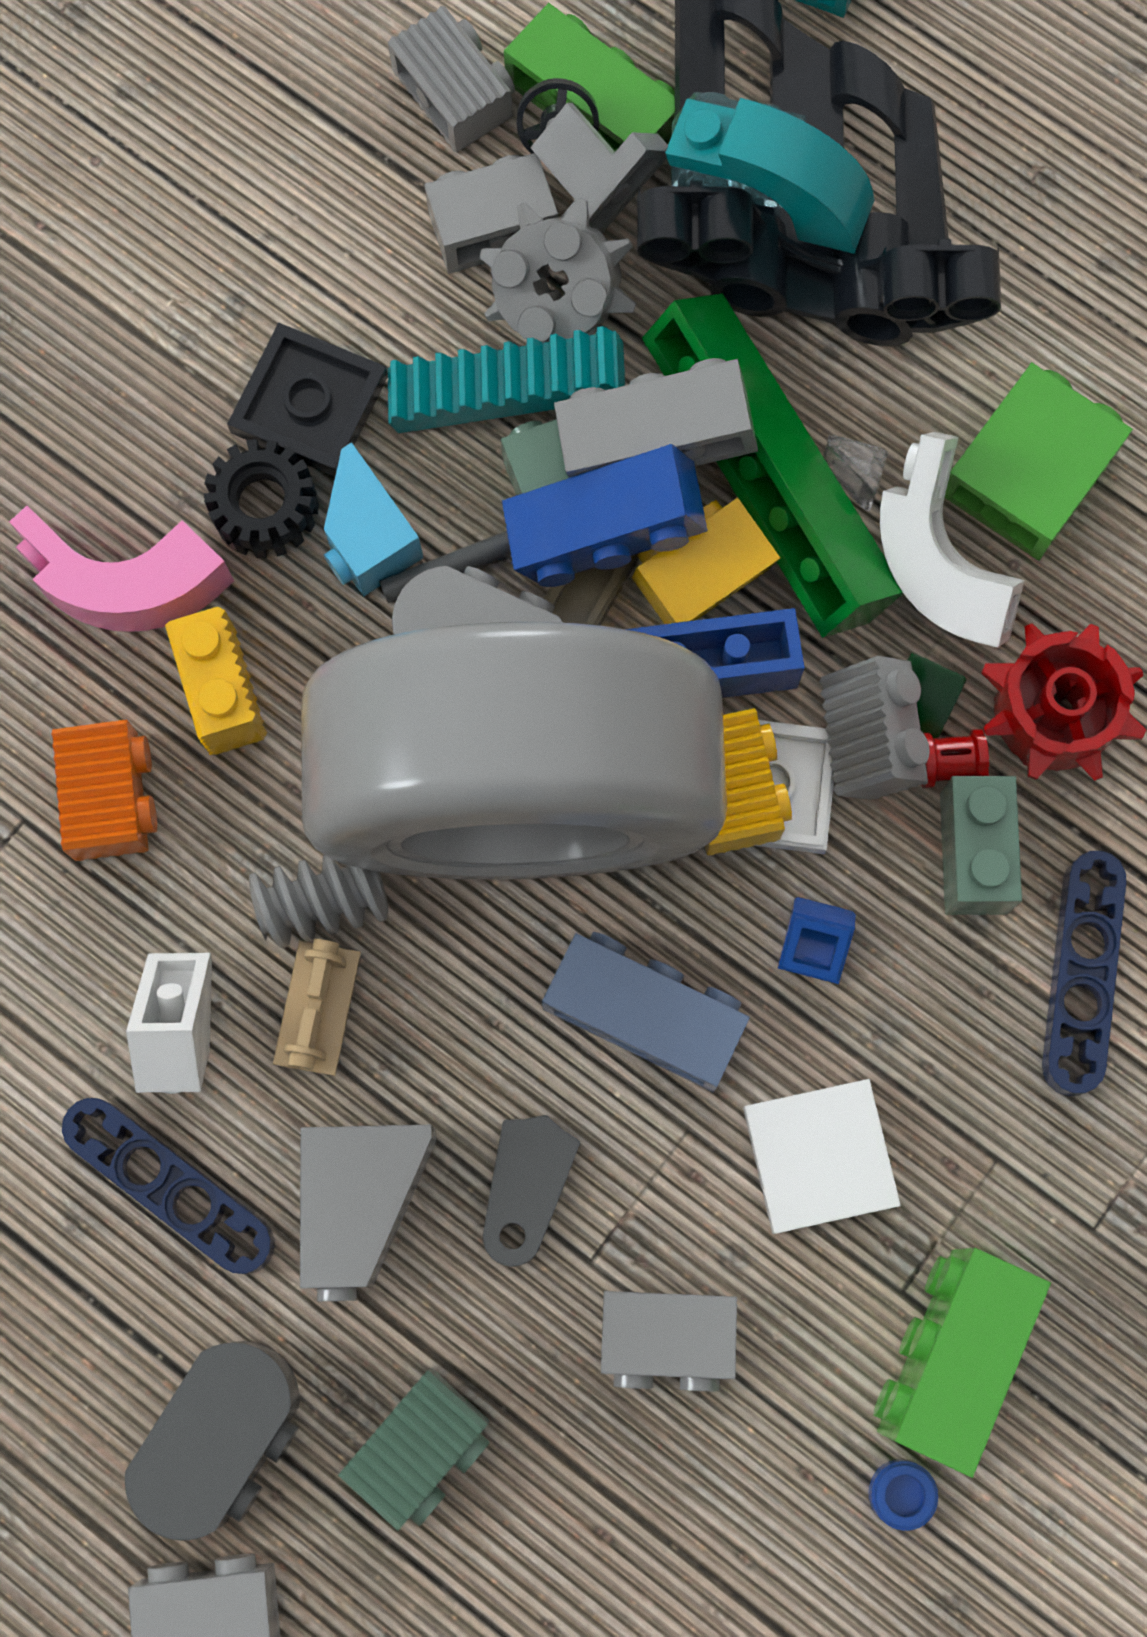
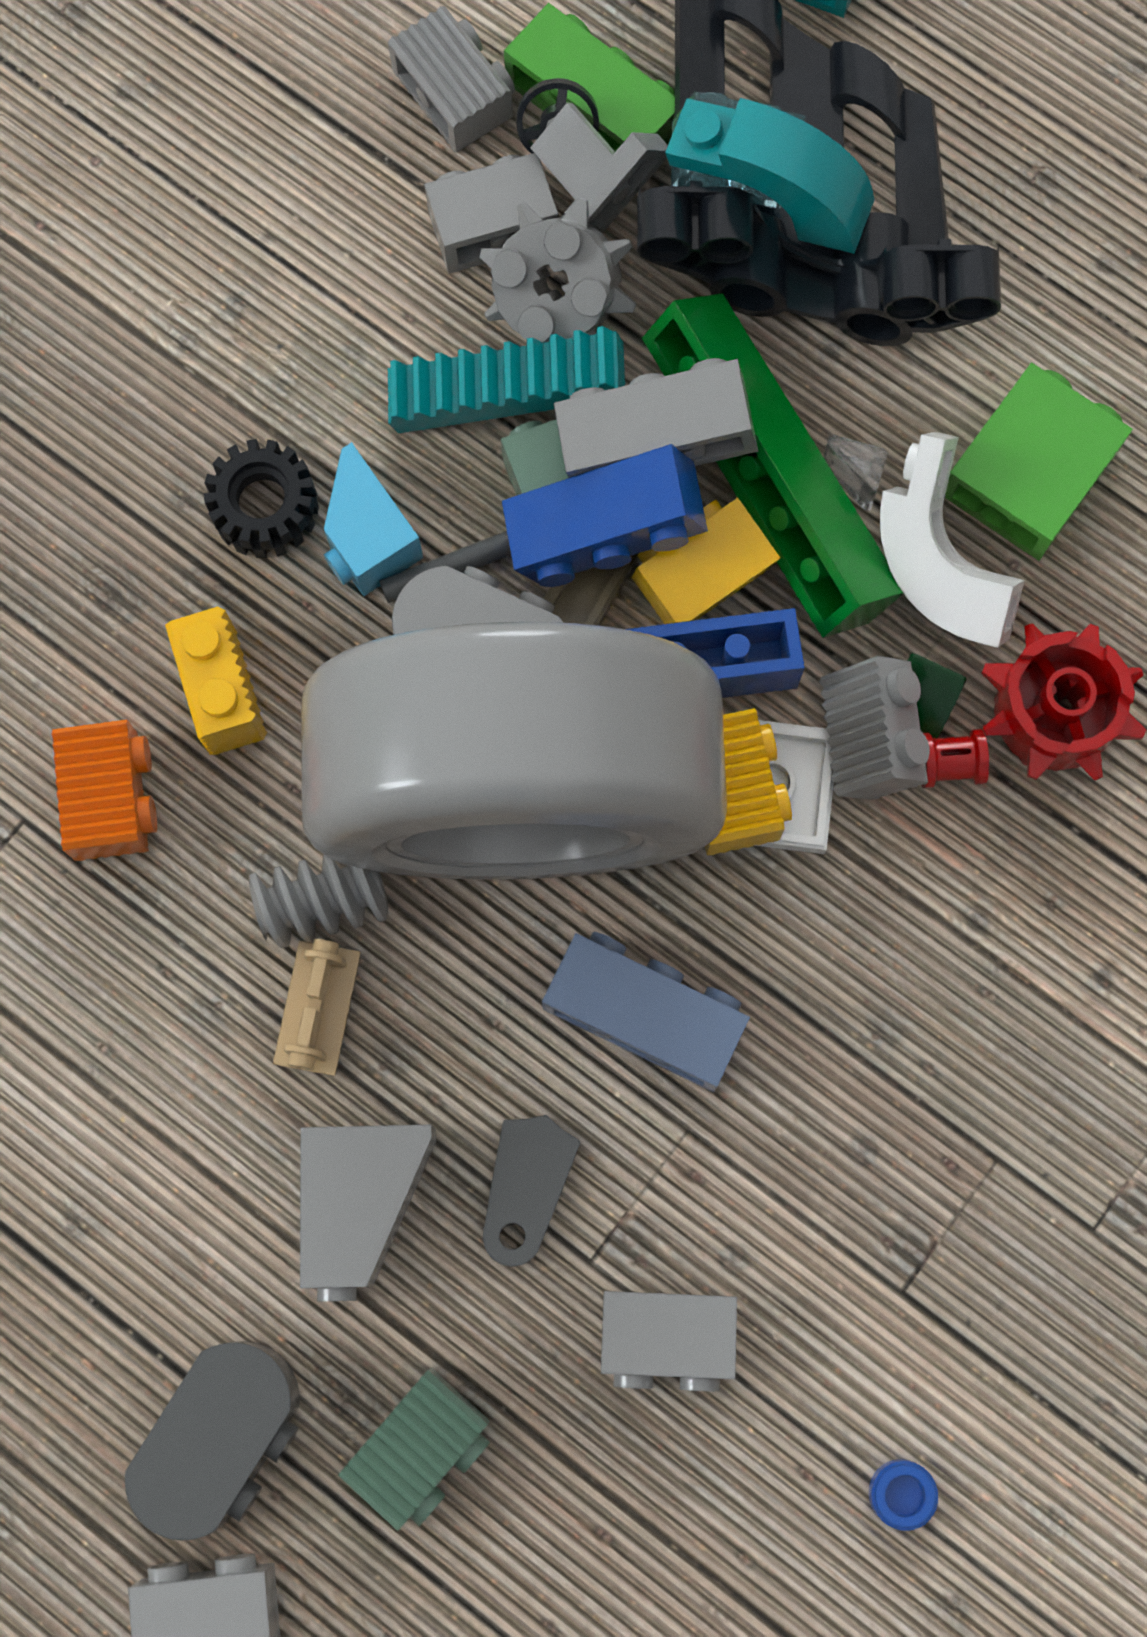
bright pink arch [9,506,234,632] -> none
dark blue beam [62,1098,275,1274] -> none
white slope [126,953,212,1094] -> none
black plate [227,322,388,477] -> none
white tile [743,1079,901,1234] -> none
blue slope [778,897,856,984] -> none
bright green brick [873,1247,1051,1478] -> none
sand green brick [940,776,1022,915] -> none
dark blue beam [1042,851,1127,1096] -> none

